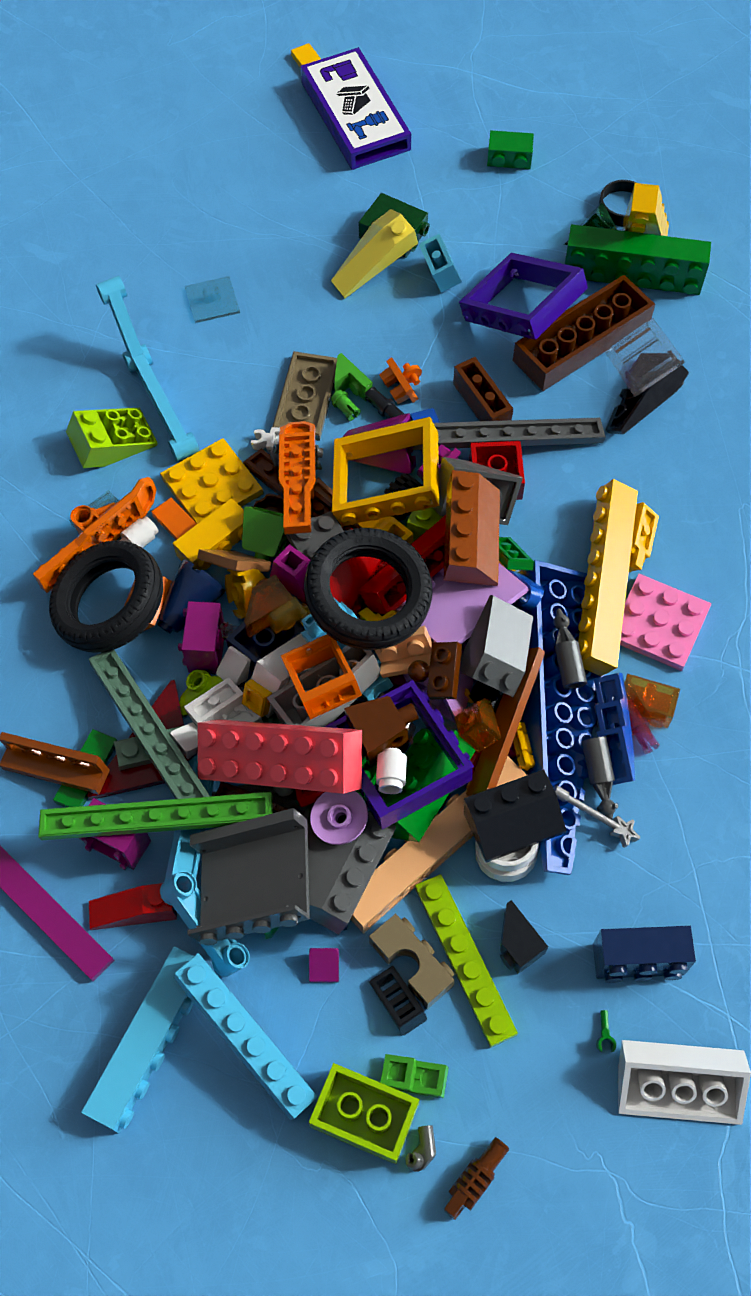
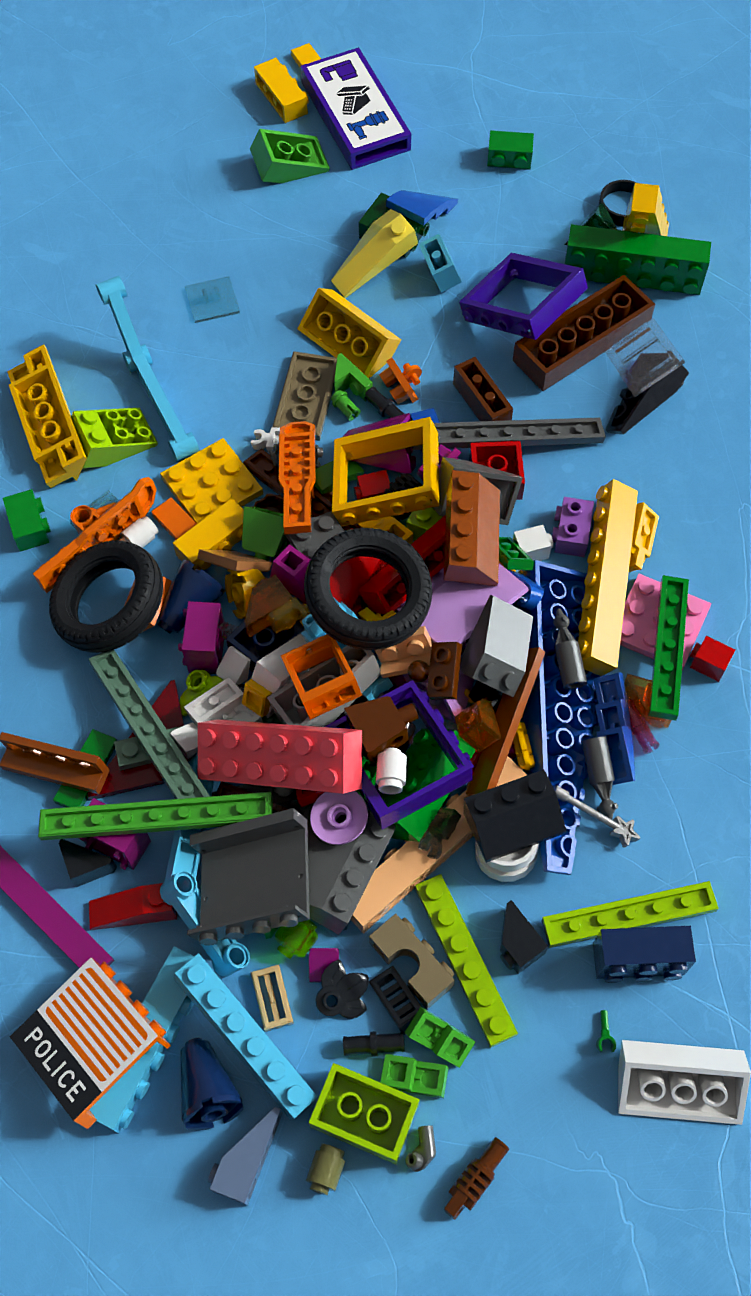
none -> green brick [3,489,51,552]
none -> yellow slope [7,344,87,488]
none -> panel [10,957,171,1129]
none -> black slope [58,839,117,887]
none -> dark blue cone [180,1038,243,1131]
none -> sand blue slope [208,1107,283,1206]
none -> bright green slope [250,129,330,183]
none -> tan tile [251,965,294,1032]
none -> yellow brick [254,58,309,123]
none -> clear neon green head [275,920,318,959]
none -> yellow slope [297,288,402,379]
none -> olive brick [306,1143,345,1195]
none -> bright green slope [314,460,364,494]
none -> black plate [315,960,369,1019]
none -> black pin [343,1031,405,1057]
none -> red brick [353,470,390,500]
none -> blue slope [386,190,458,226]
none -> bright green slope [405,1007,475,1068]
none -> clear smoke plate [418,807,461,859]
none -> white brick [513,525,553,561]
none -> lime plate [542,881,719,948]
none -> medium lavender brick [552,497,594,557]
none -> green plate [648,575,689,721]
none -> red brick [690,636,735,682]

